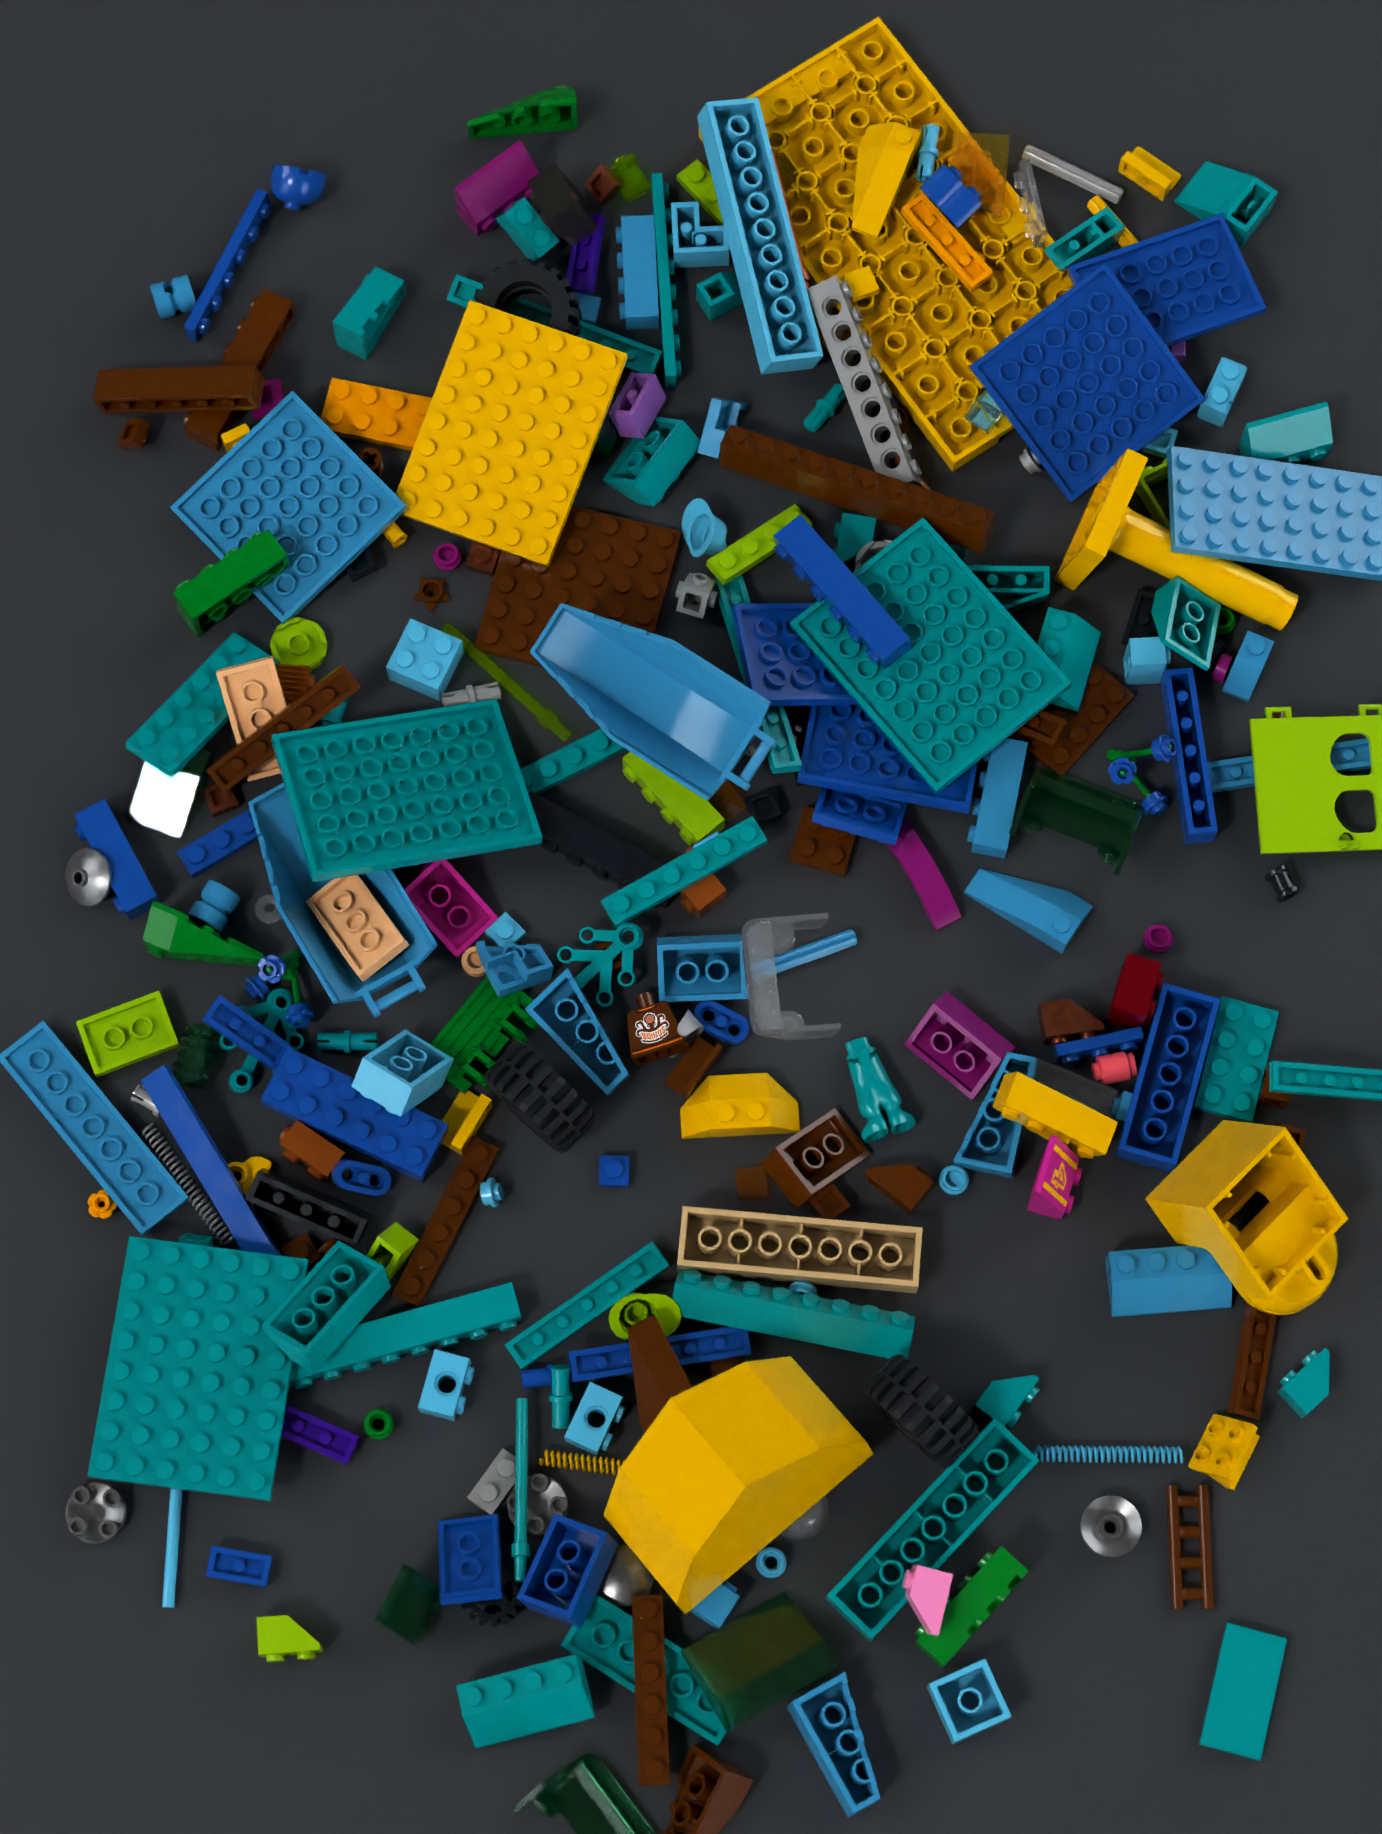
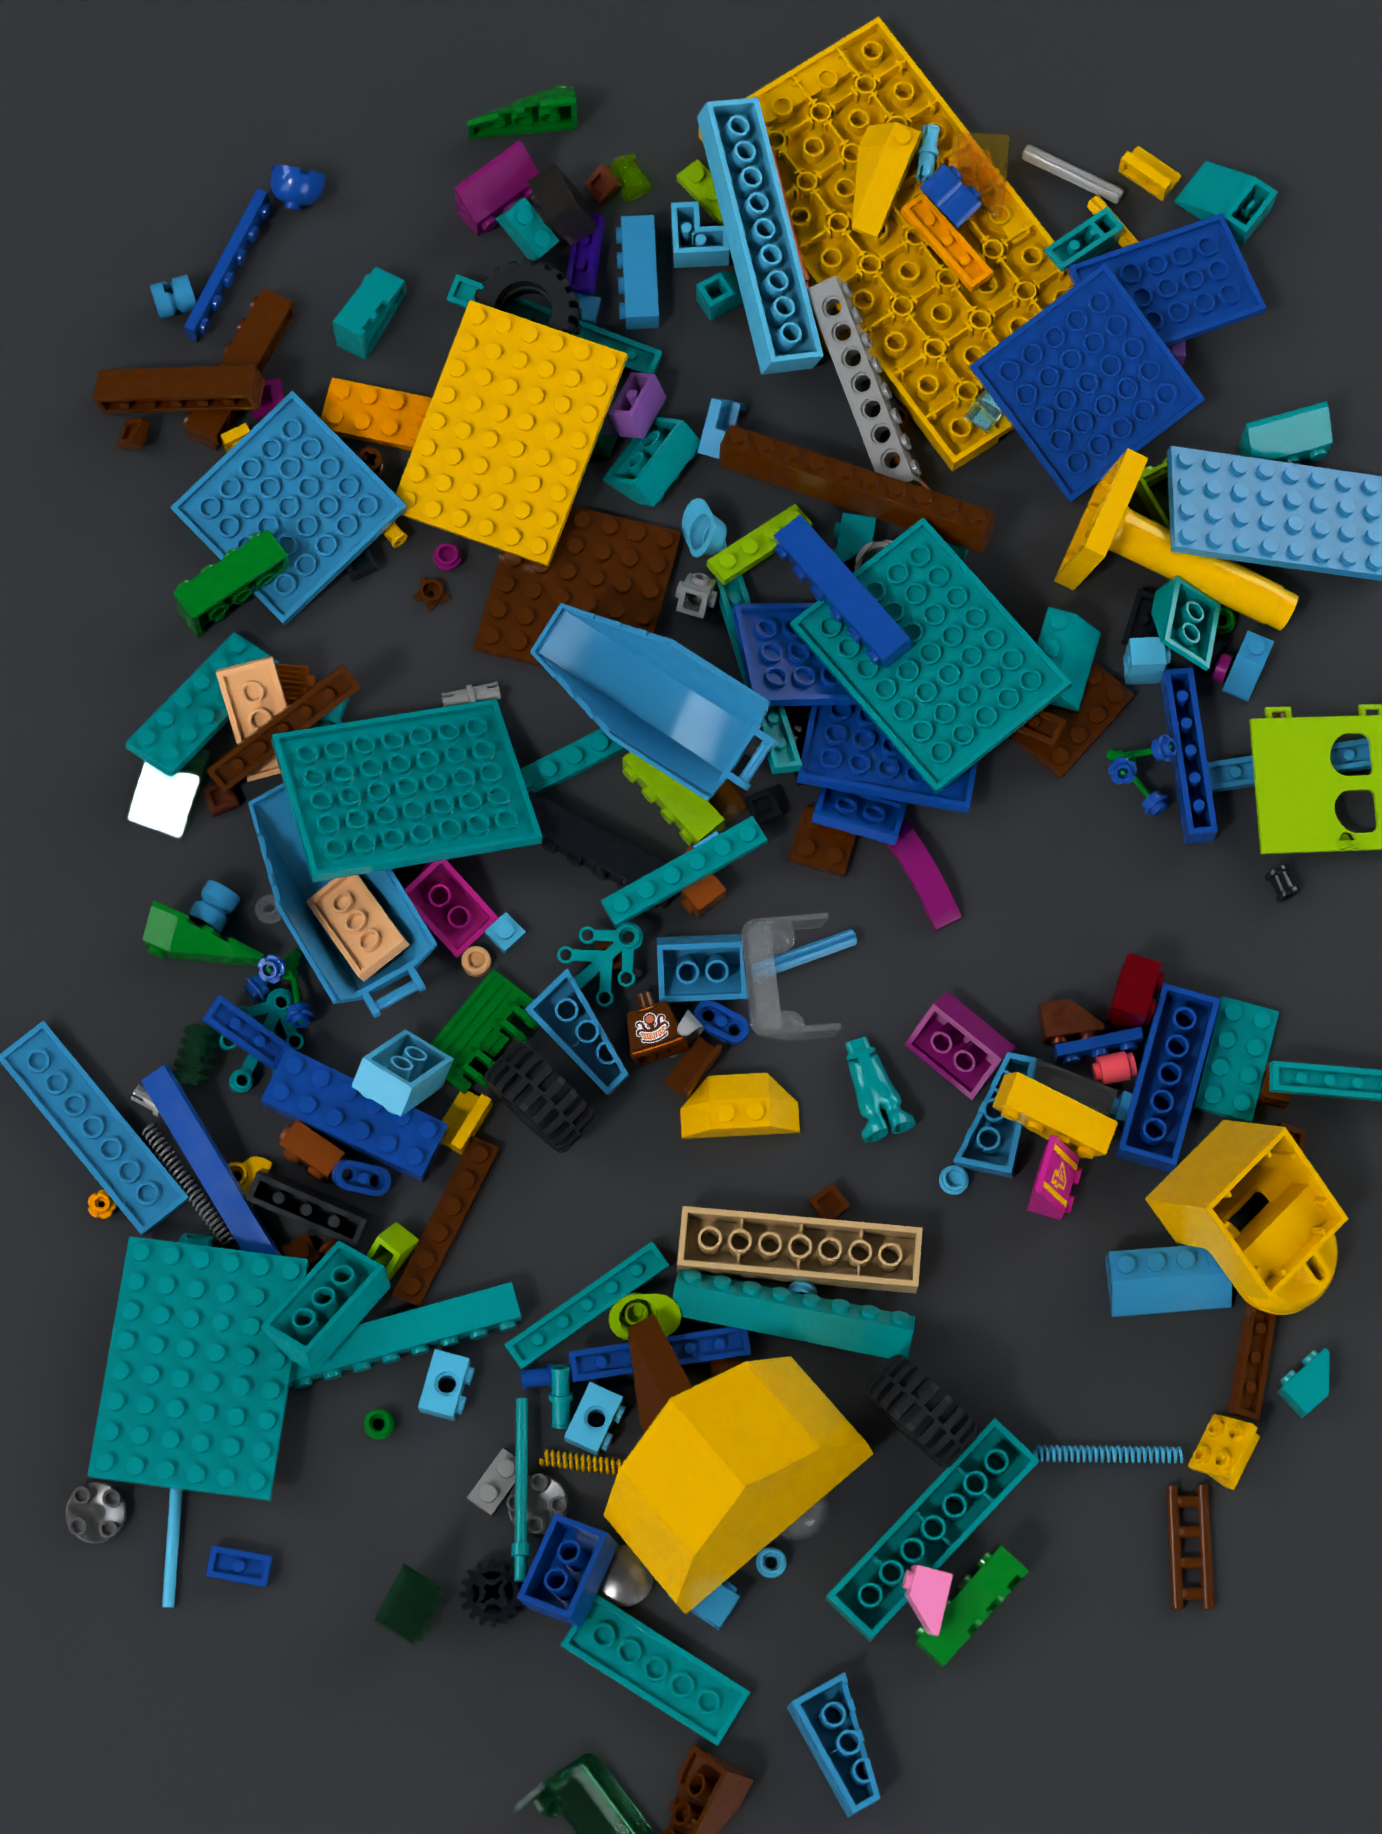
flat silver dish [65,848,112,906] -> none
blue brick [73,799,160,920] -> none
lime plate [76,991,180,1078] -> none
blue plate [177,809,258,878] -> none
lime slope [256,1615,323,1663] -> none
lime tile [270,617,328,671] -> none
dark purple plate [281,1405,360,1466] -> none
teal pin [317,1030,378,1053] -> none
medium azure brick [386,618,464,701] -> none
blue tile [438,1514,503,1606] -> none
clear neon green bar [441,622,572,742] -> none
teal slope [456,1654,596,1749] -> none
copper plate [465,541,501,576] -> none
dark azure slope [475,941,553,998] -> none
medium azure plate [480,1177,504,1208] -> none
blue plate [599,1156,629,1188] -> none
reddish brown plate [632,1594,670,1786] -> none
teal plate [651,173,682,388] -> none
clear green slope [680,1592,839,1734] -> none
clear orange tile [735,1166,768,1200] -> none
reddish brown slope [761,1108,871,1209] -> none
teal axle [803,383,847,433] -> none
yellow tile [843,266,879,302] -> none
reddish brown slope [863,1164,934,1216] -> none
medium azure brick [927,1659,1012,1745] -> none
dark azure wedge [964,868,1093,954] -> none
teal wedge [967,565,1050,613] -> none
dark azure brick [967,738,1028,859] -> none
teal slope [972,1375,1040,1428] -> none
clear green windscreen [1009,767,1144,876] -> none
clear plate [1014,159,1047,248] -> none
light grey plate [1019,447,1044,474] -> none
flat silver dish [1080,1495,1142,1557] -> none
medium azure plate [1142,428,1178,459] -> none
magenta plate [1143,924,1173,953] -> none
medium azure brick [1197,357,1247,427] -> none
teal tile [1198,1622,1287,1761] -> none

